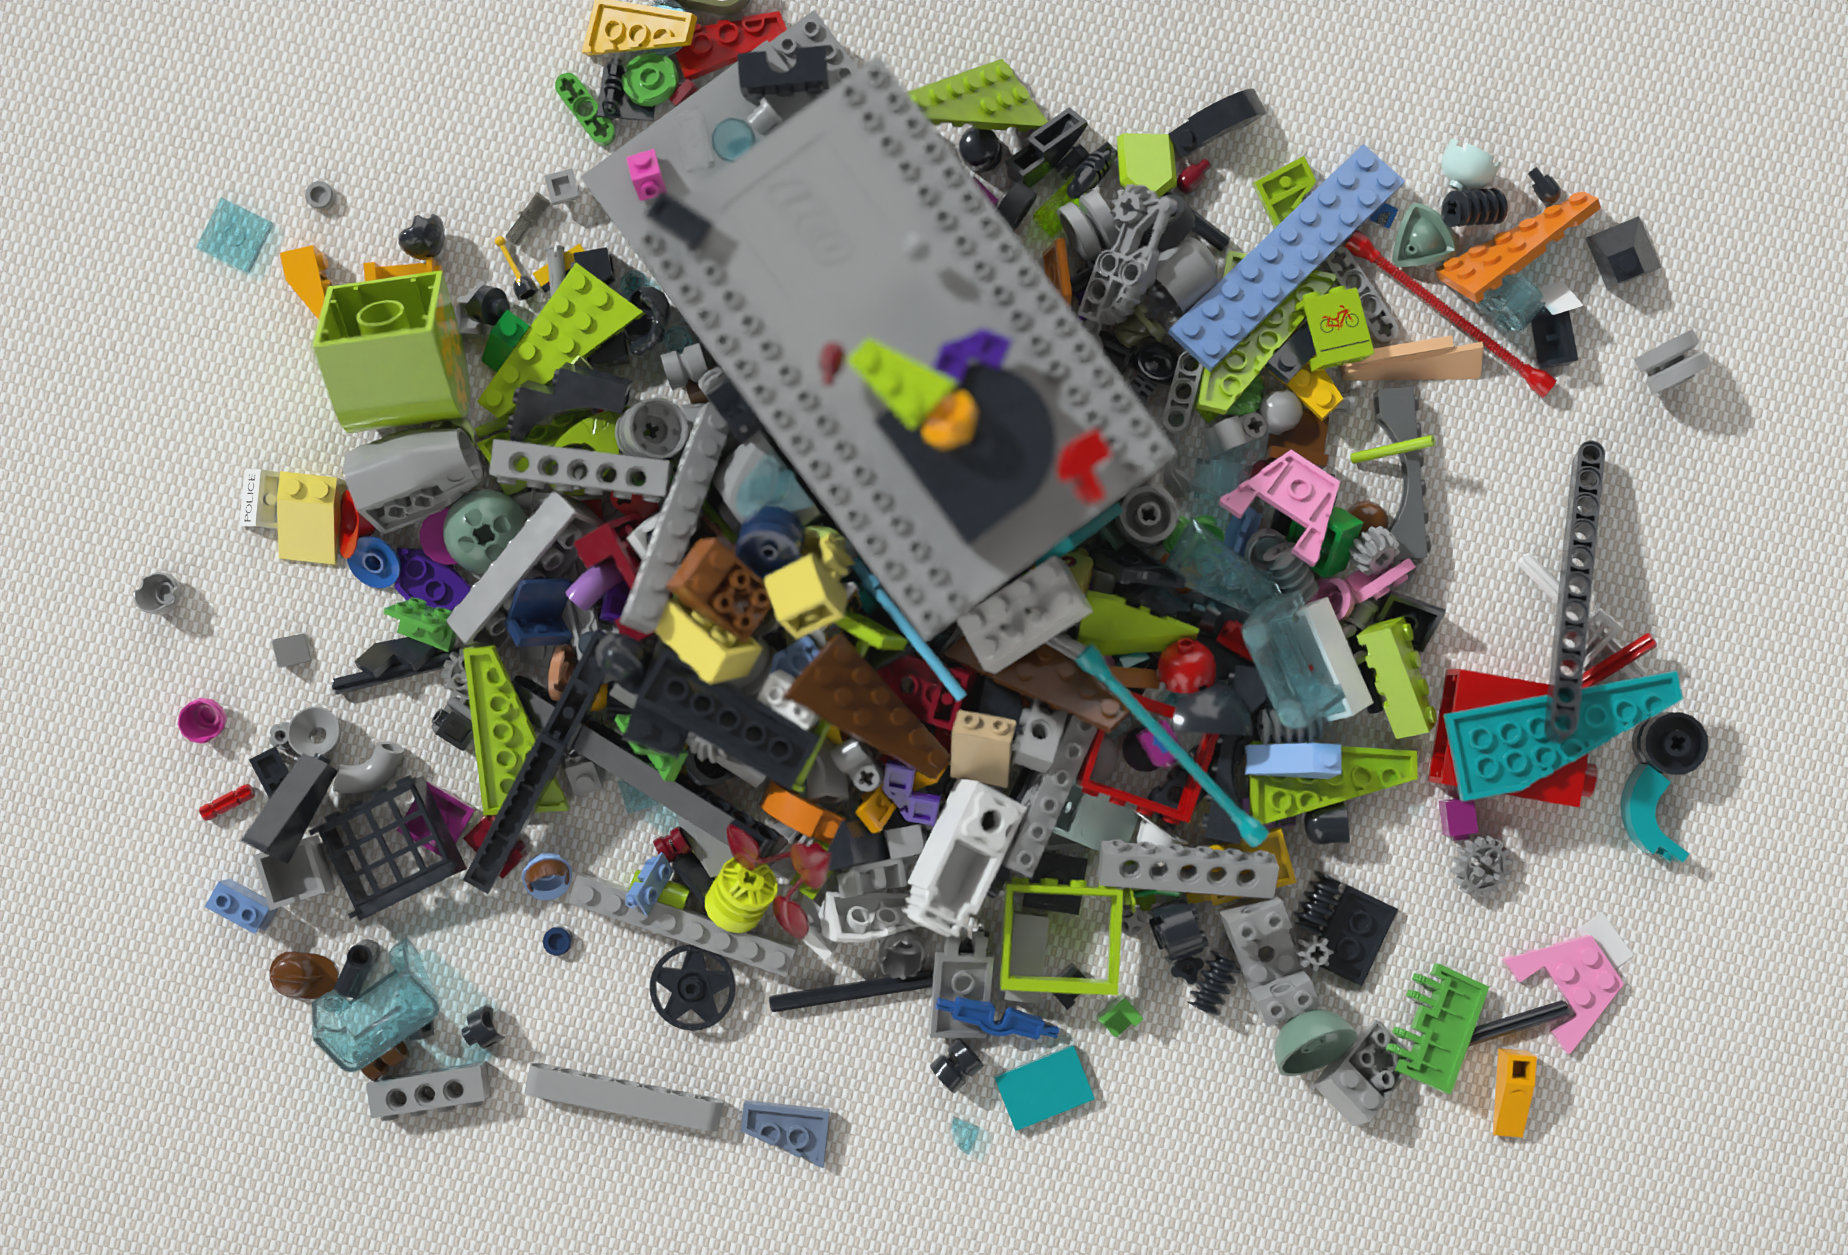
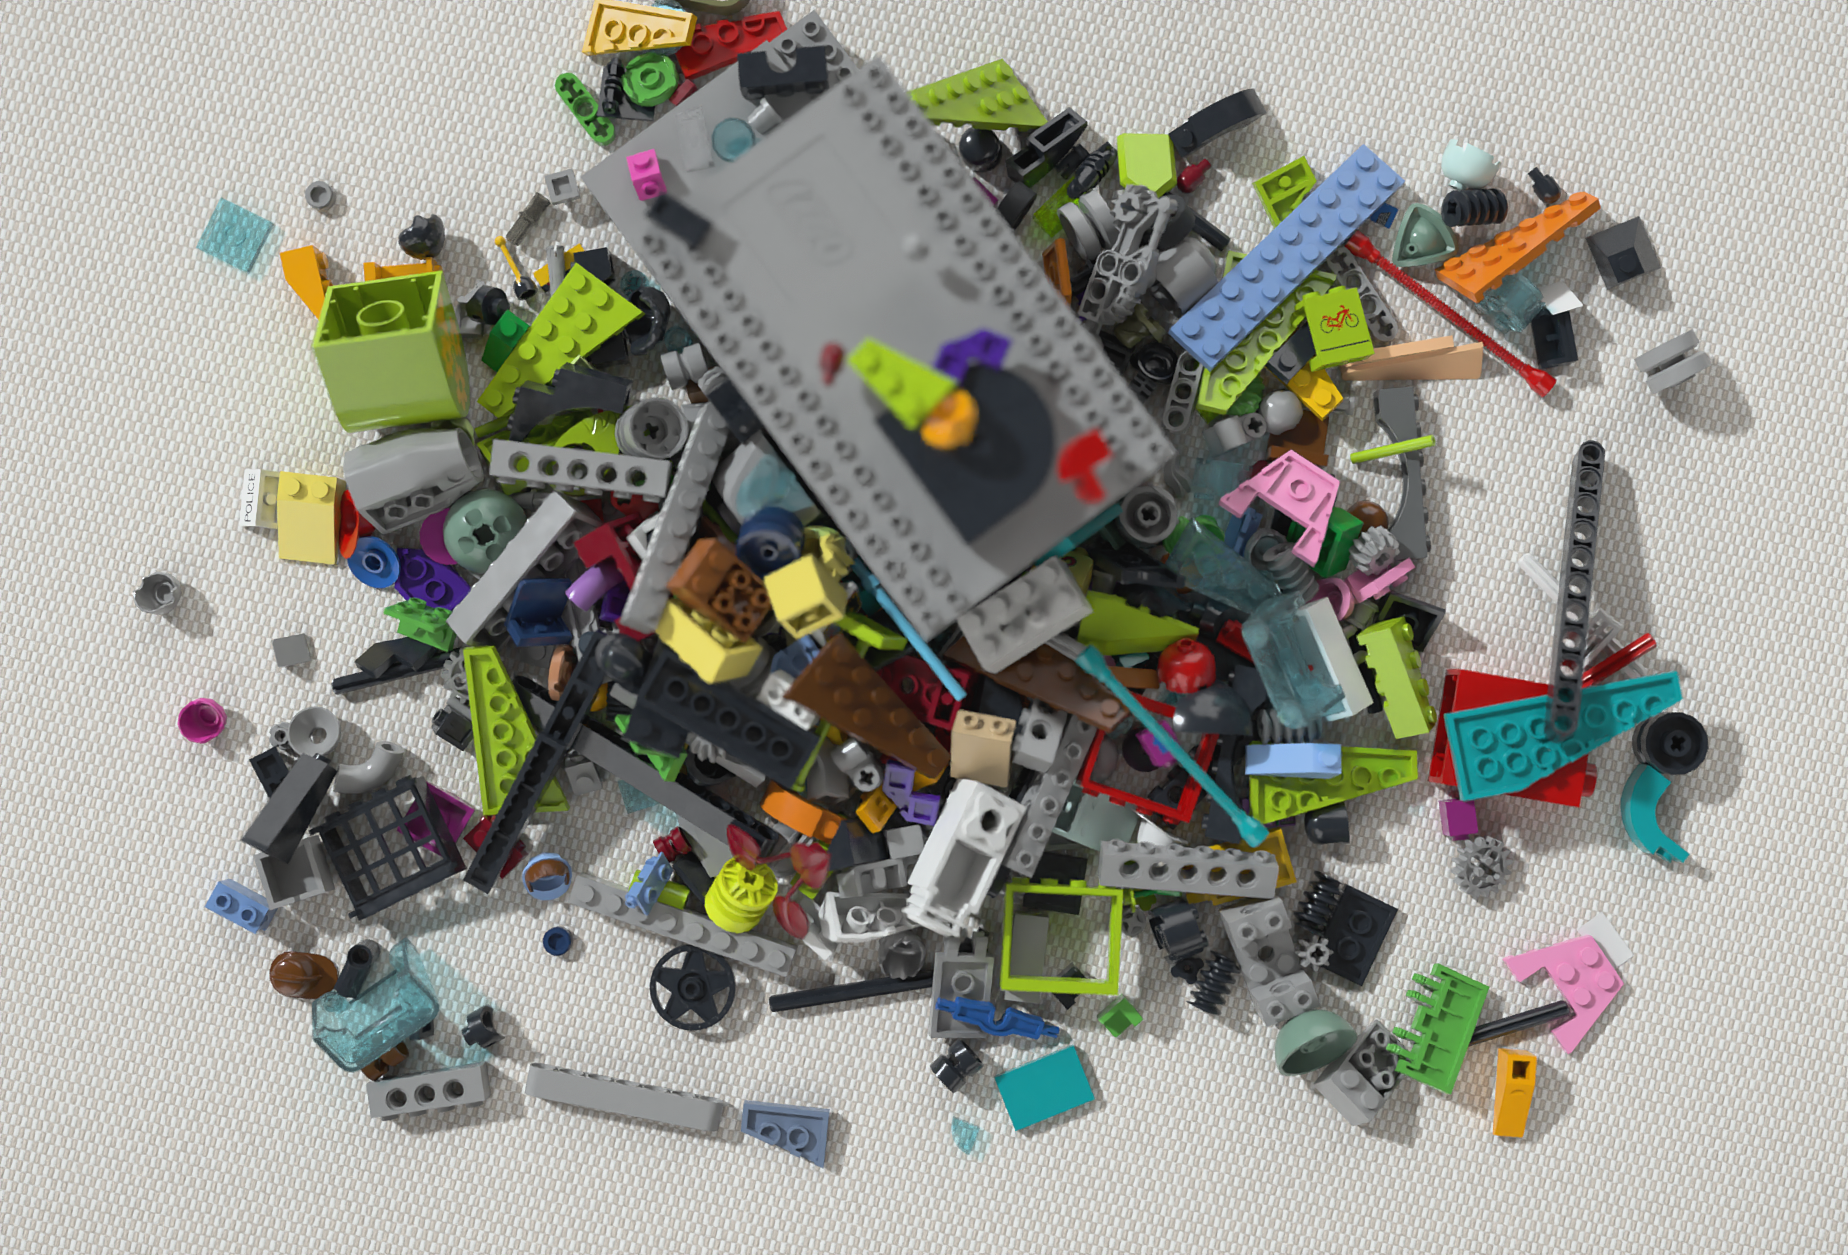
red axle [199,784,255,821] -> none

